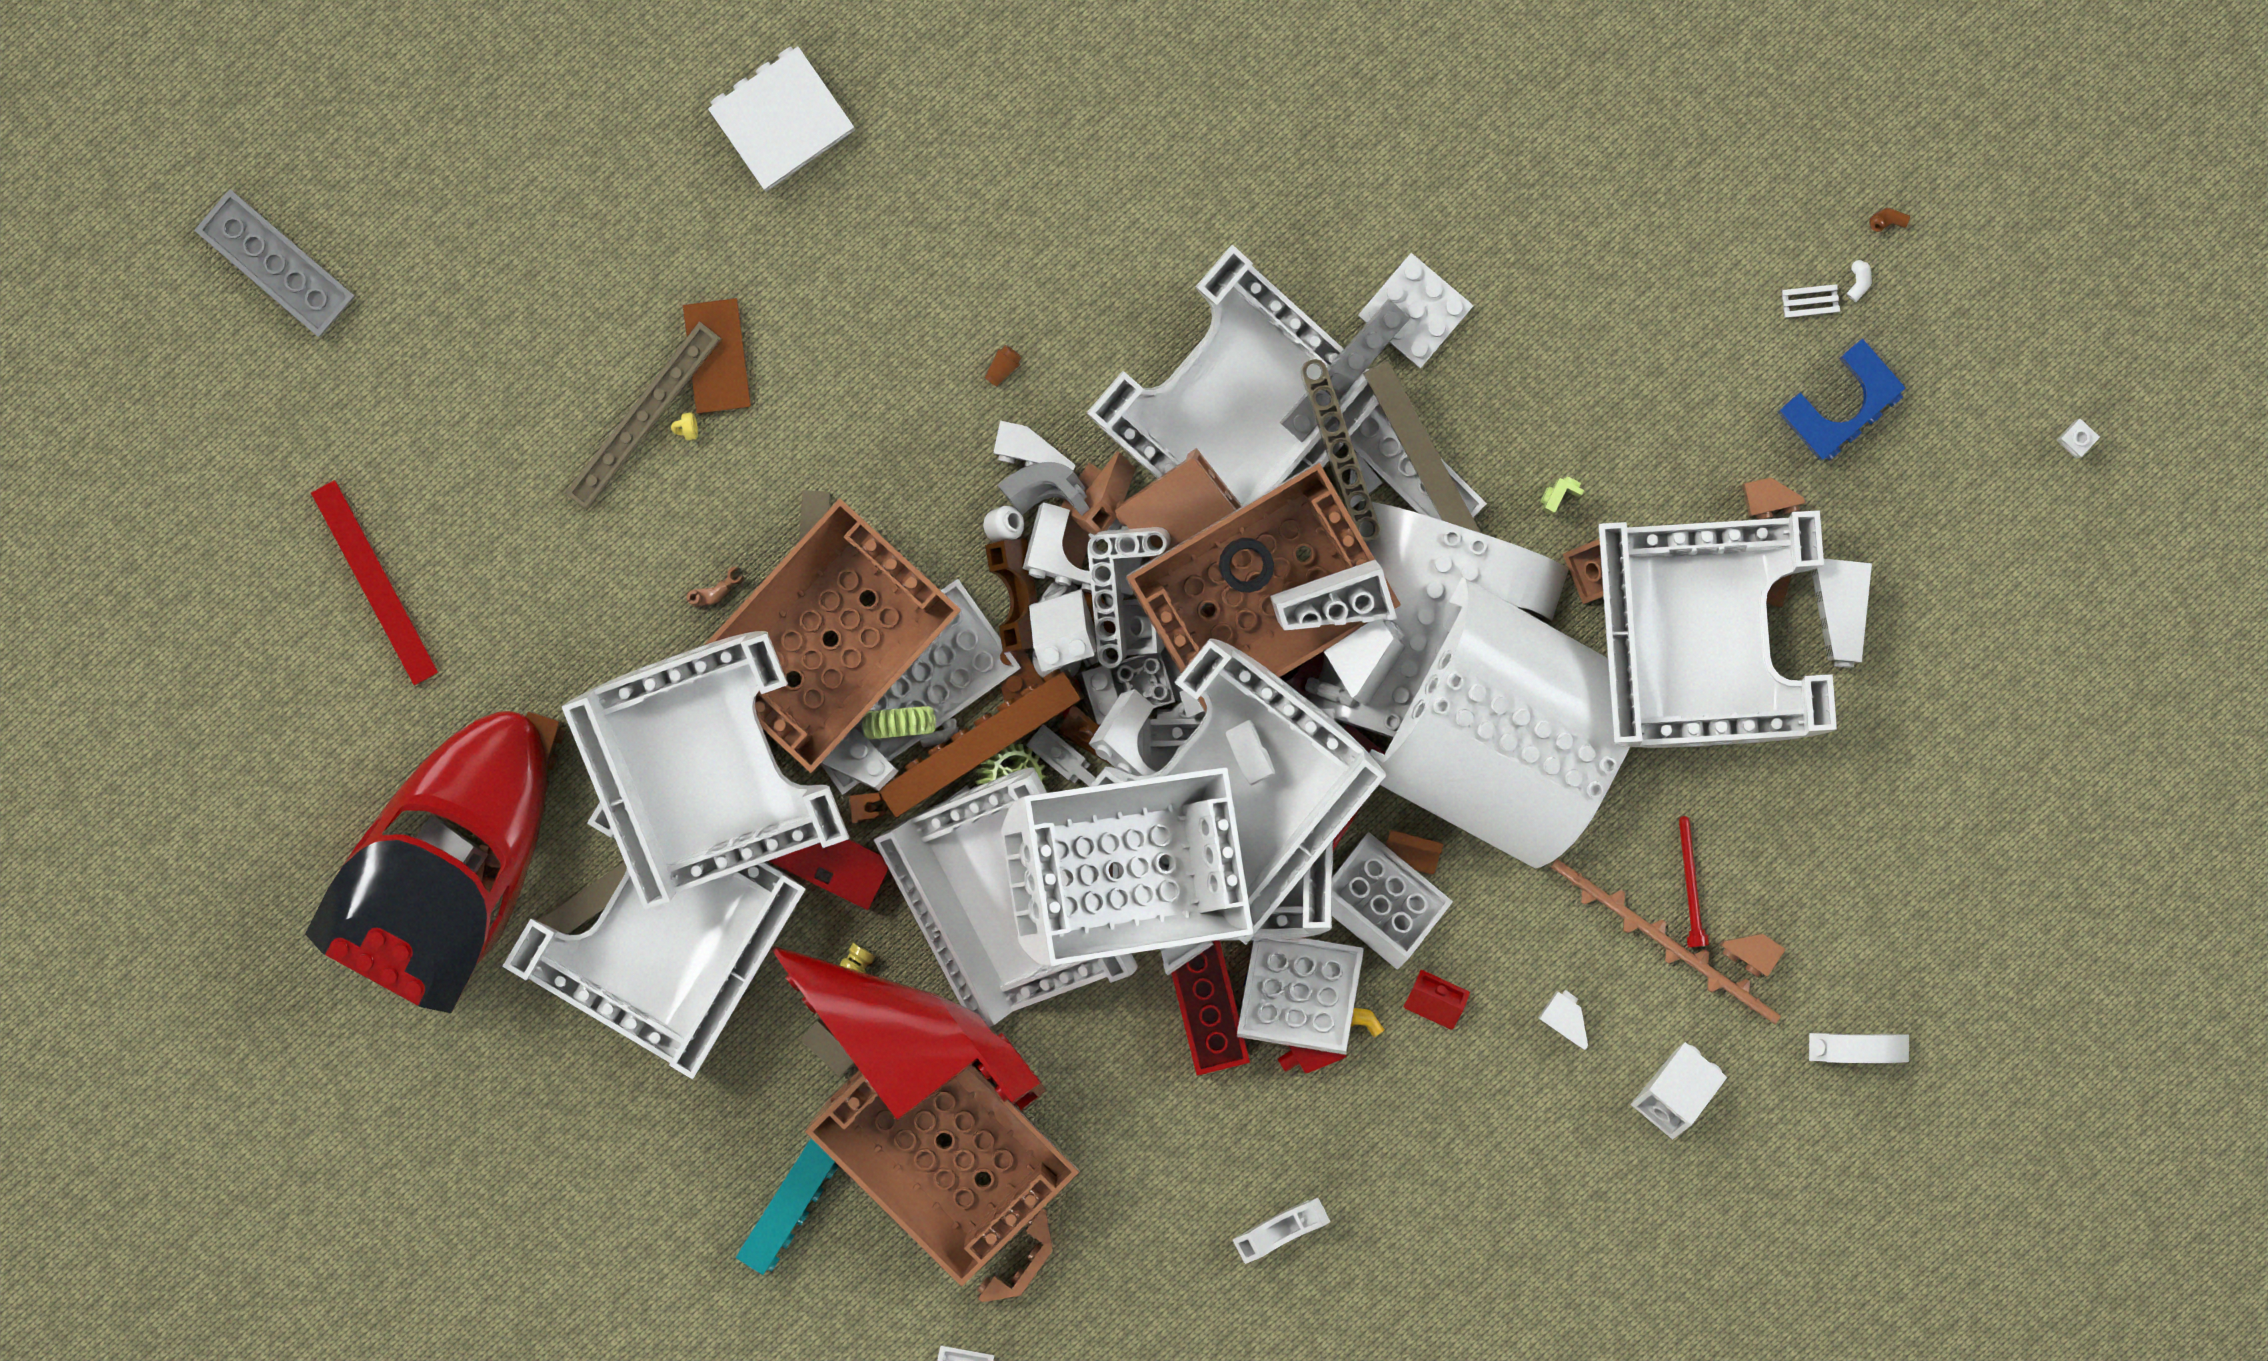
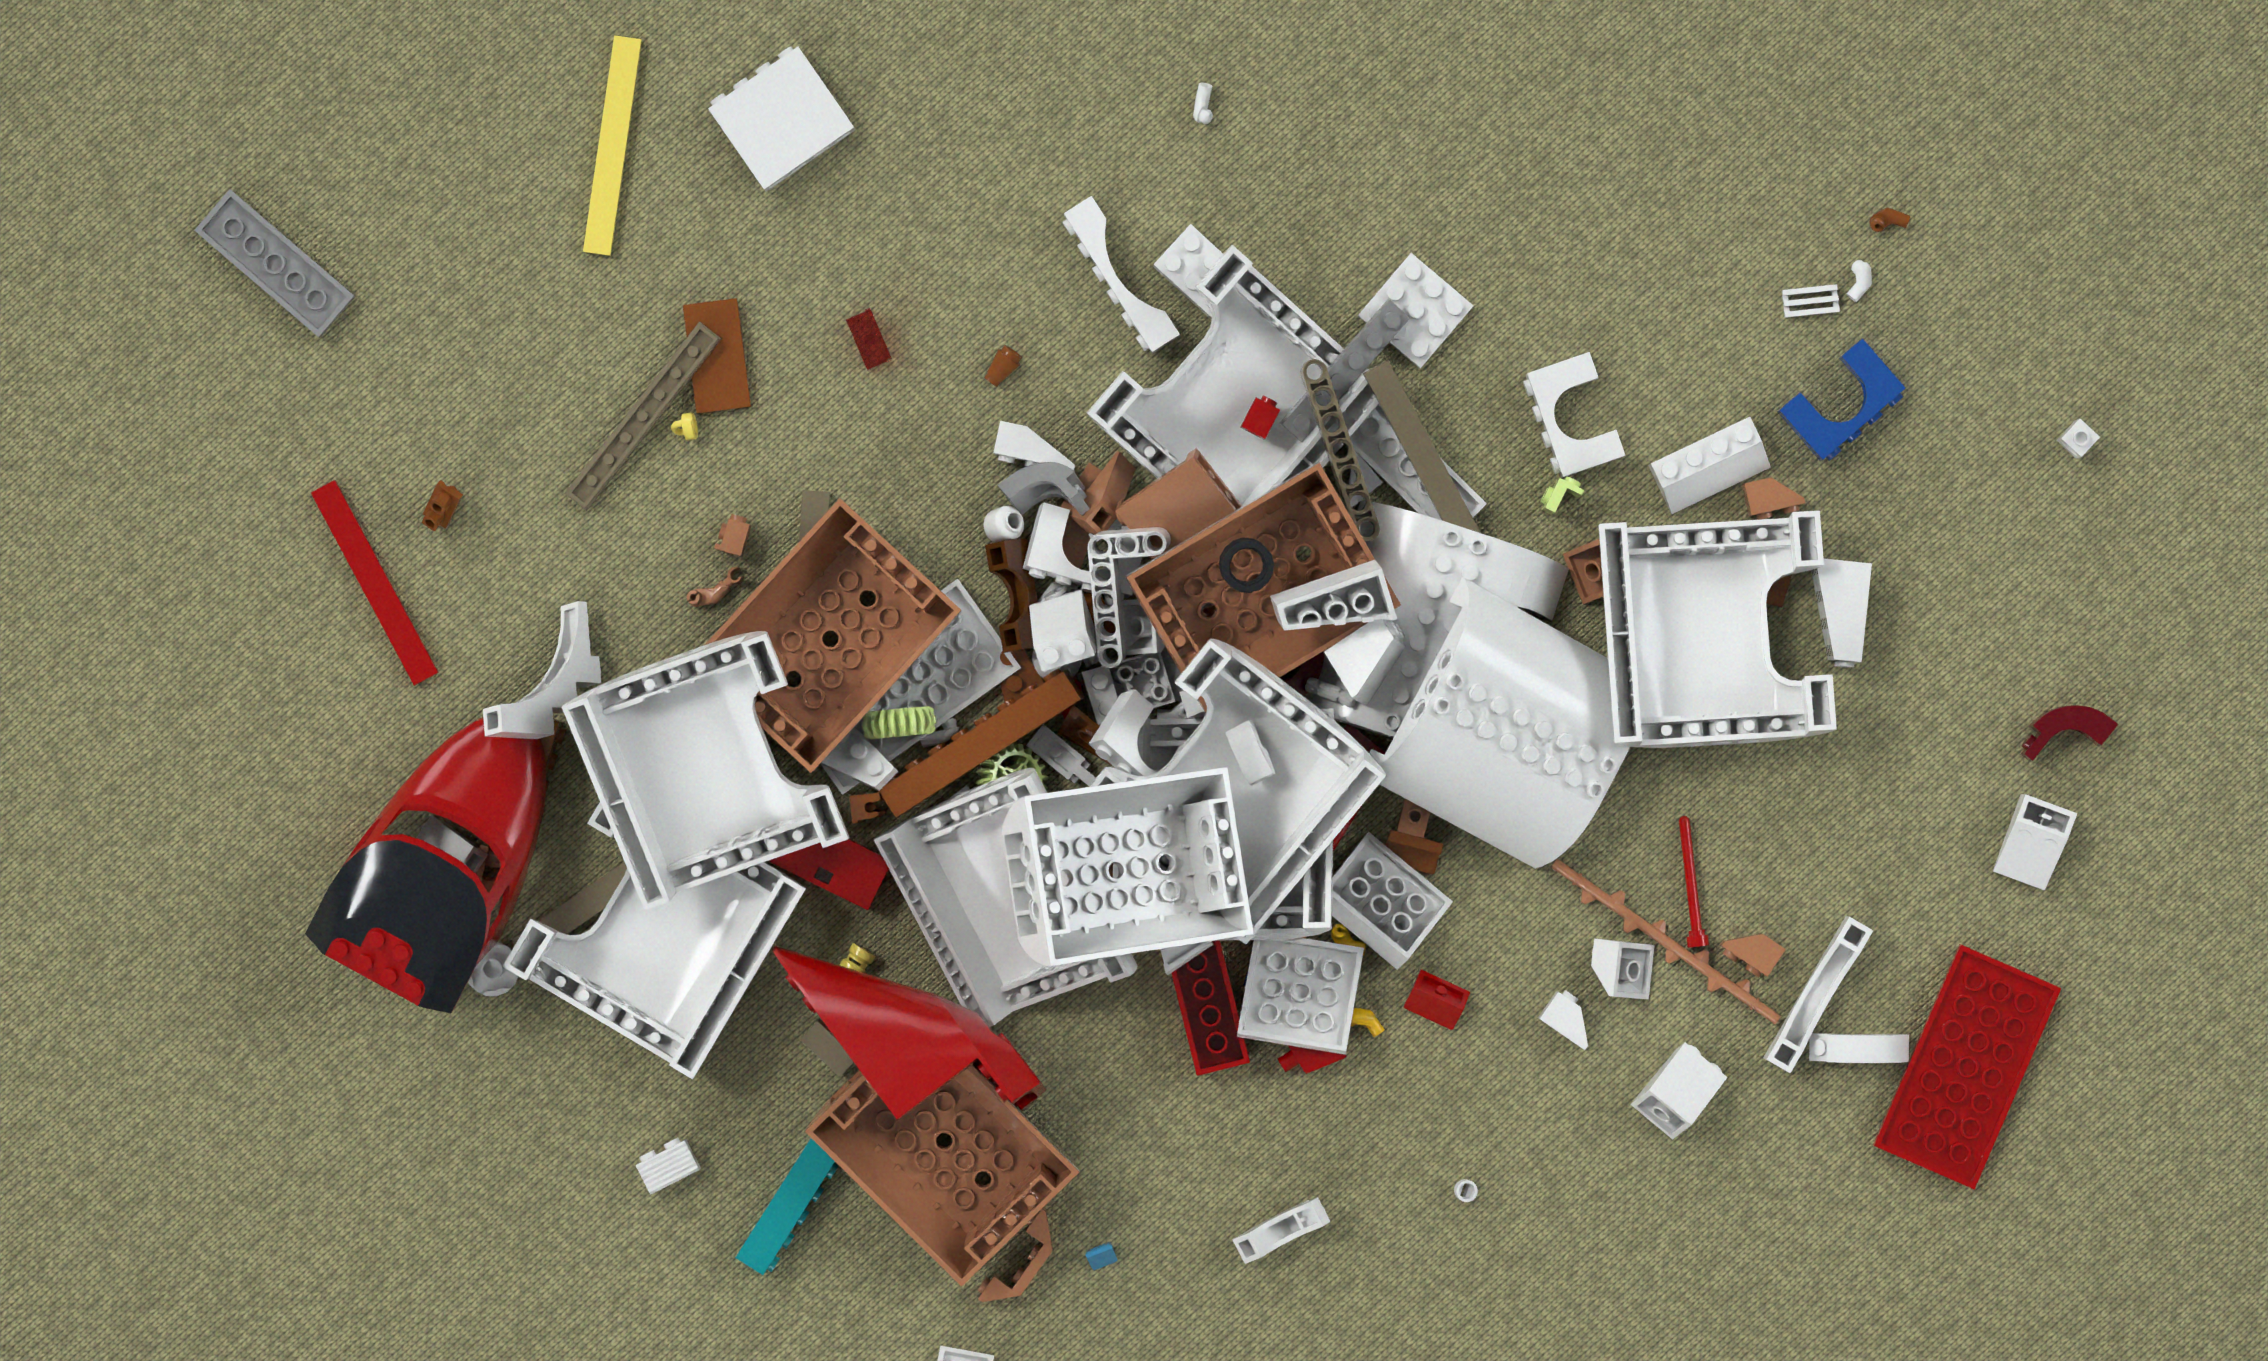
none -> dark orange hips [422,480,463,531]
none -> white tile [468,942,519,996]
none -> white arch [483,601,601,739]
none -> light yellow tile [583,35,642,256]
none -> white brick [636,1138,701,1195]
none -> nougat brick [714,514,751,557]
none -> clear red panel [846,308,893,370]
none -> white arch [1062,196,1180,354]
none -> dark azure slope [1085,1242,1117,1270]
none -> white brick [1153,224,1223,320]
none -> white arm [1193,83,1213,124]
none -> red brick [1240,396,1280,440]
none -> yellow arm [1331,924,1366,956]
none -> nougat brick [1396,799,1430,838]
none -> white hinge [1454,1179,1478,1202]
none -> white arch [1523,352,1625,478]
none -> white slope [1591,939,1655,999]
none -> white slope [1648,417,1771,514]
none -> white arch [1763,916,1873,1073]
none -> red plate [1873,944,2061,1190]
none -> white slope [1993,794,2077,890]
none -> dark red arch [2021,705,2118,761]

